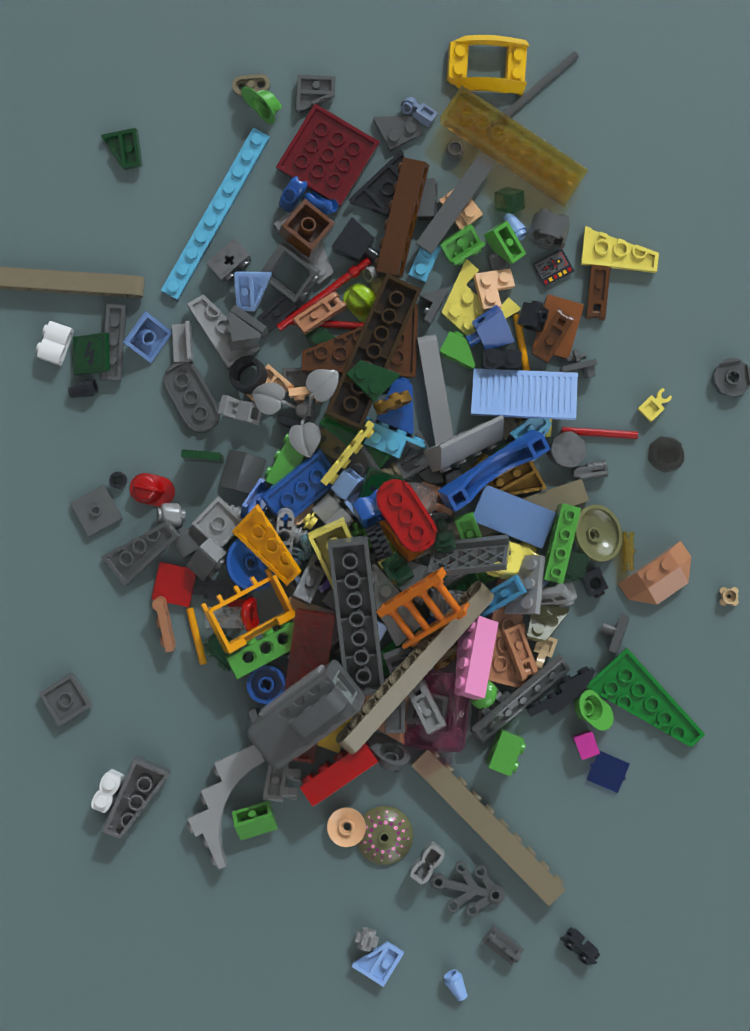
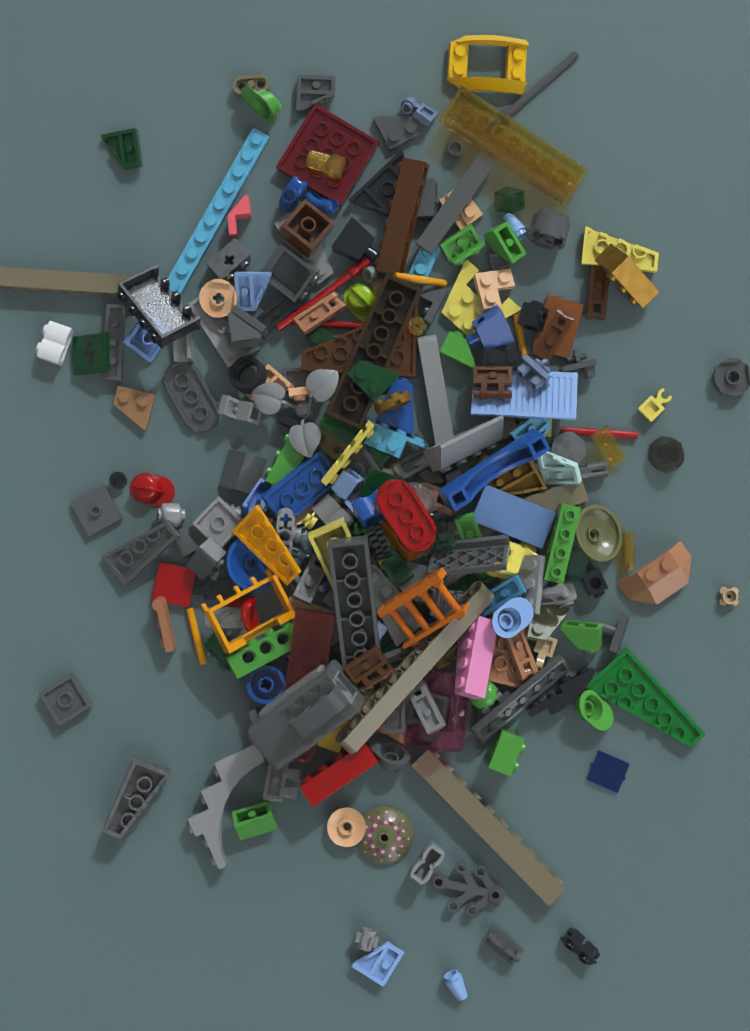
black cone [68,378,98,398] -> none
white brick [91,769,125,813] -> none
dark green tile [181,449,224,464] -> none
piece [532,249,575,287] -> none
dark pink panel [571,730,600,760] -> none
none -> medium nougat wing [113,386,156,431]
none -> window [117,264,201,349]
none -> light nougat plate [199,279,238,318]
none -> coral slope [227,195,252,239]
none -> clear yellow piece [306,150,347,179]
none -> reddish brown plate [344,645,395,694]
none -> light orange bar [393,272,447,287]
none -> clear yellow plate [408,317,427,335]
none -> reddish brown plate [473,366,512,400]
none -> light blue piece [492,597,533,638]
none -> sand blue hips [516,354,551,391]
none -> light aqua wing [537,451,582,485]
none -> bright green slope [560,620,603,653]
none -> clear yellow plate [591,425,627,468]
none -> pearl gold wedge [595,243,659,308]

